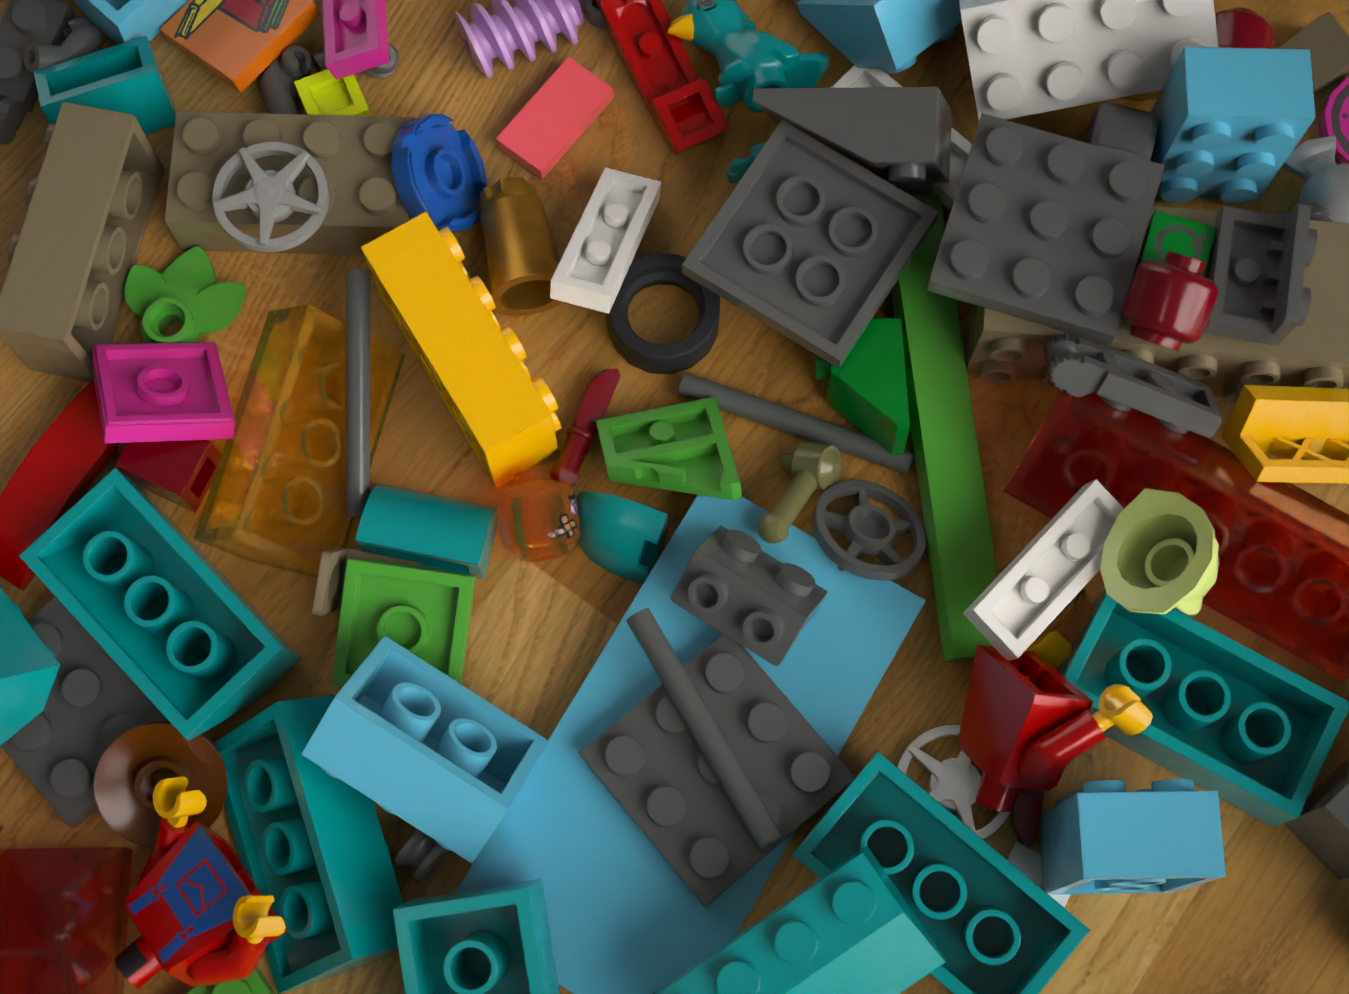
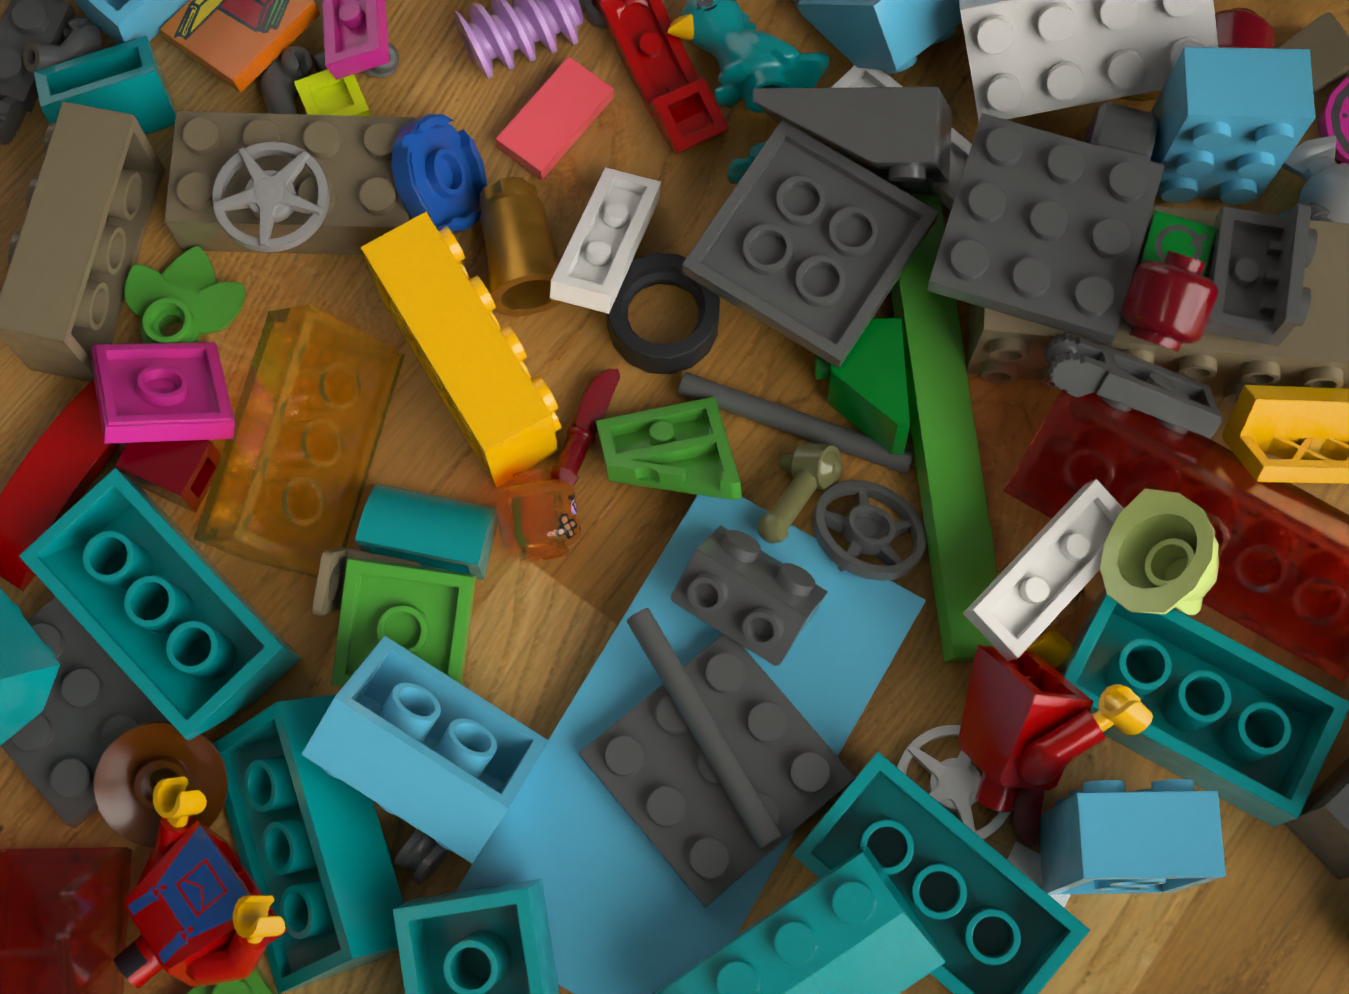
dark grey bar [345,269,371,517] -> none
teal brick [573,491,668,585] -> none

